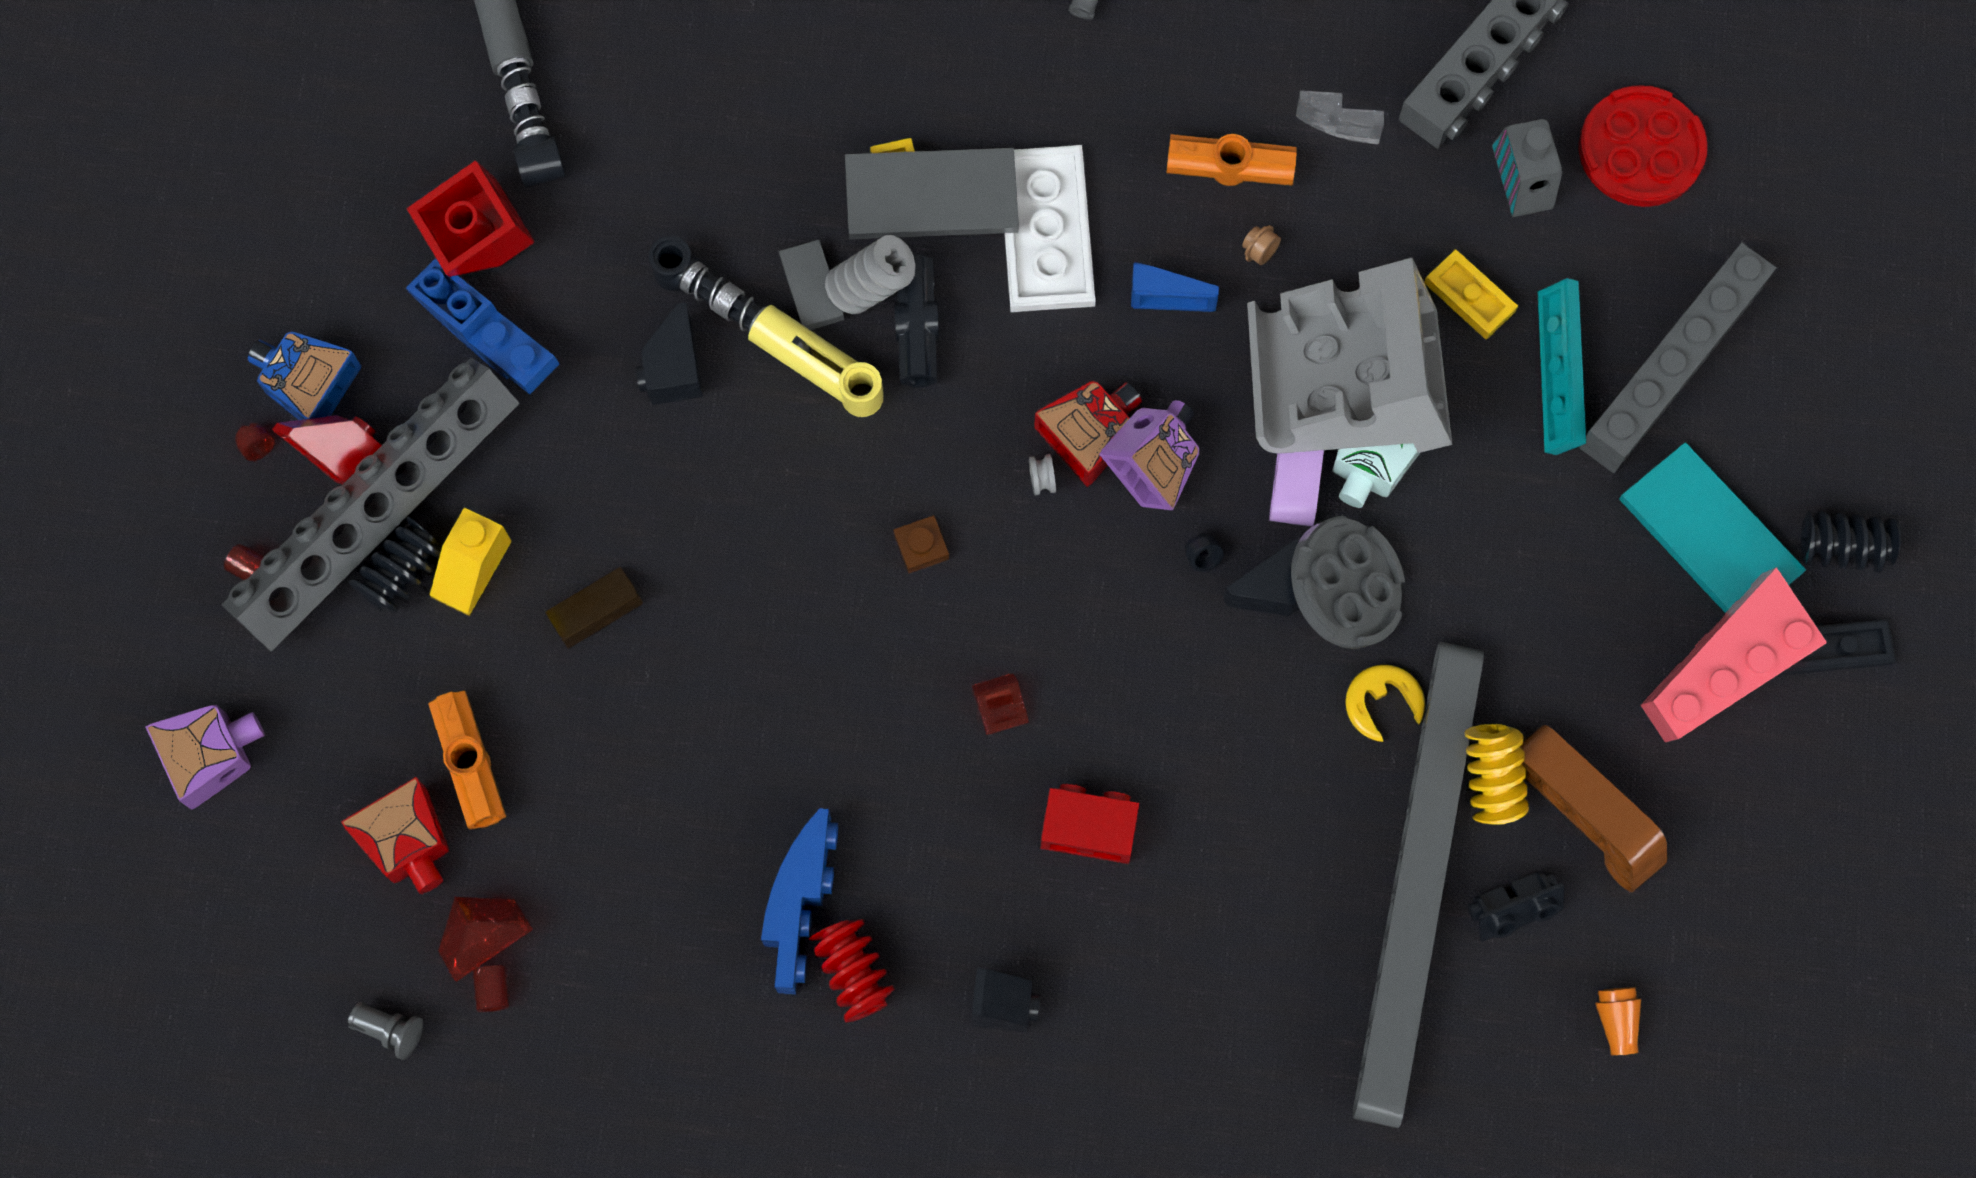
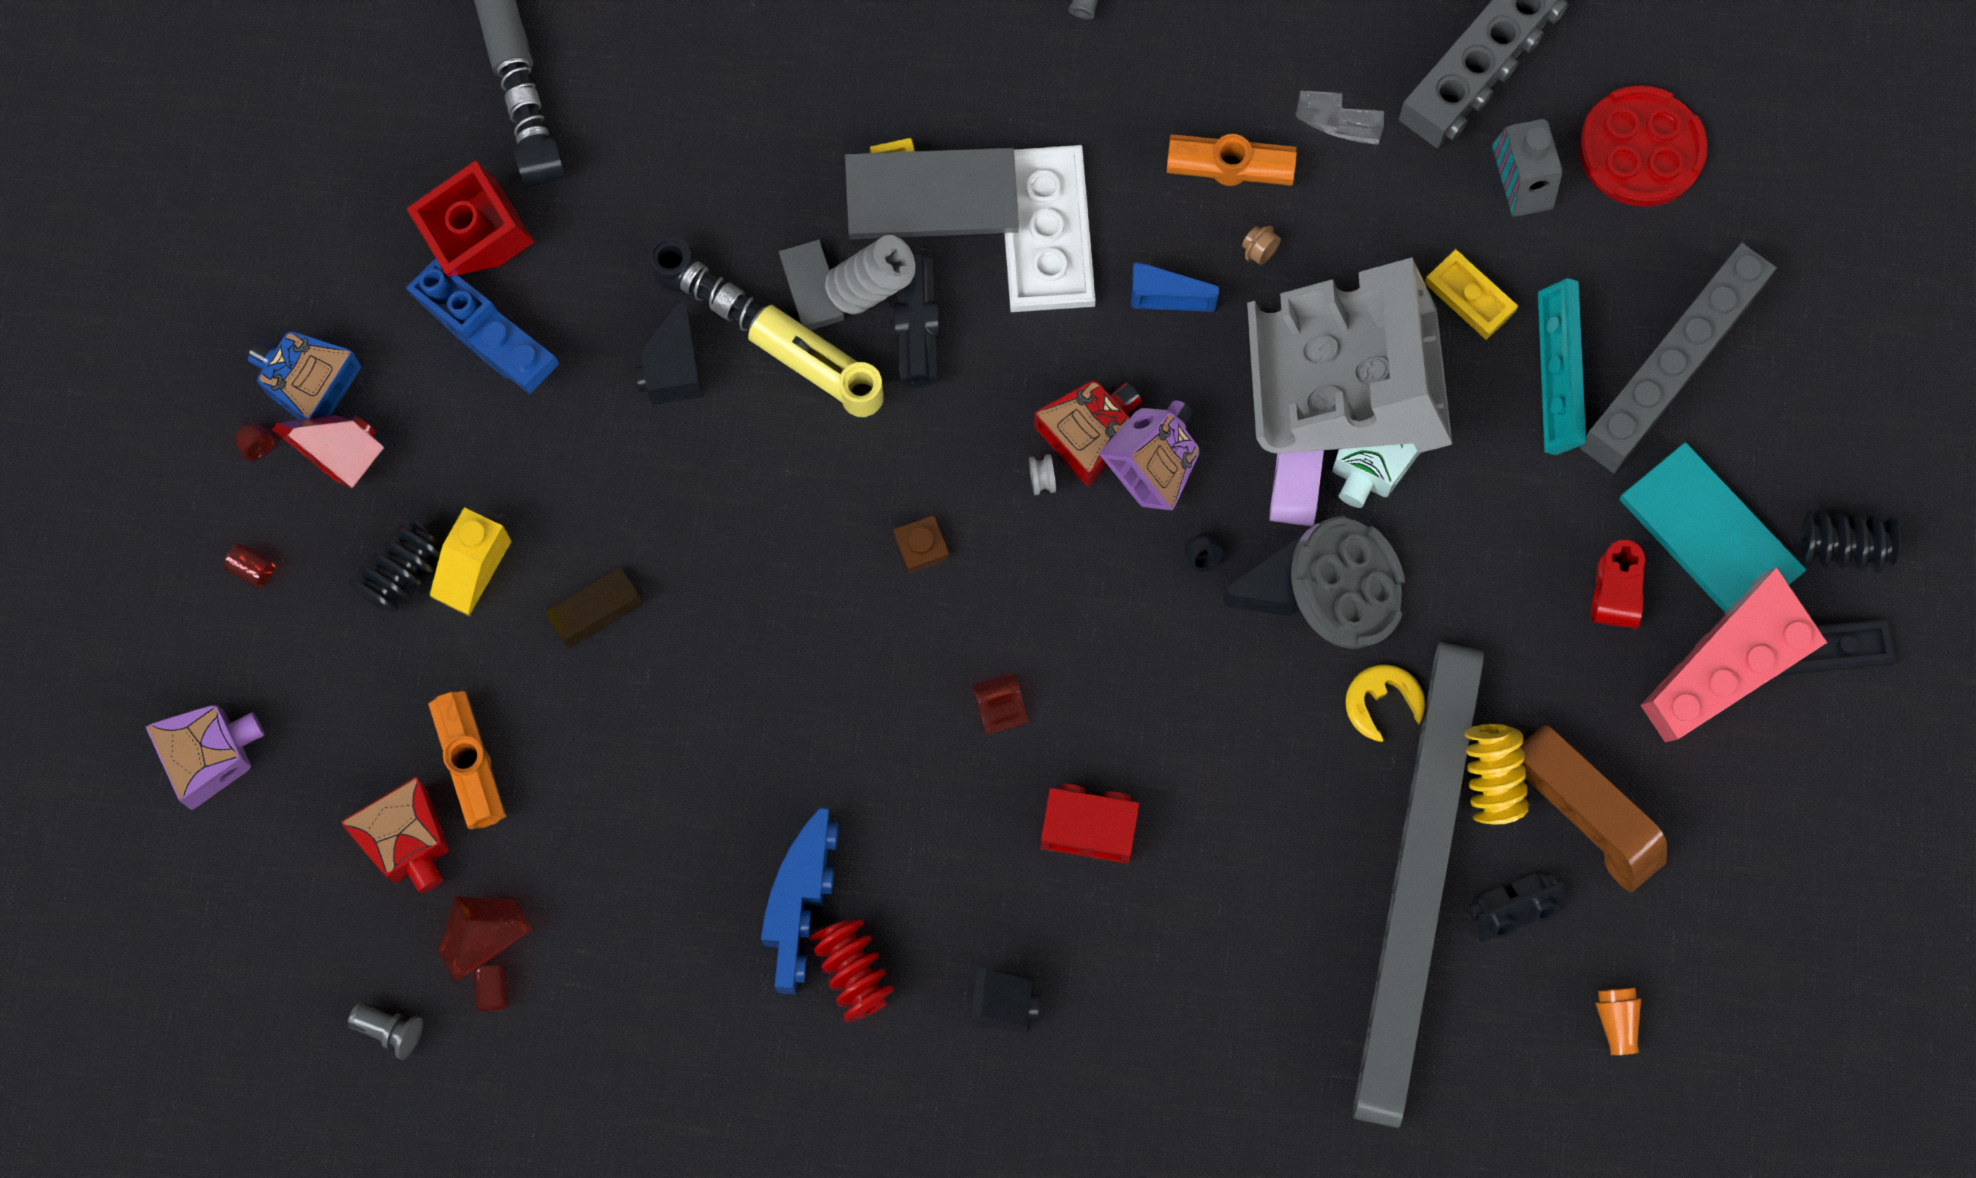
dark grey brick [222,358,520,652] -> none
none -> red piece [1591,540,1645,629]

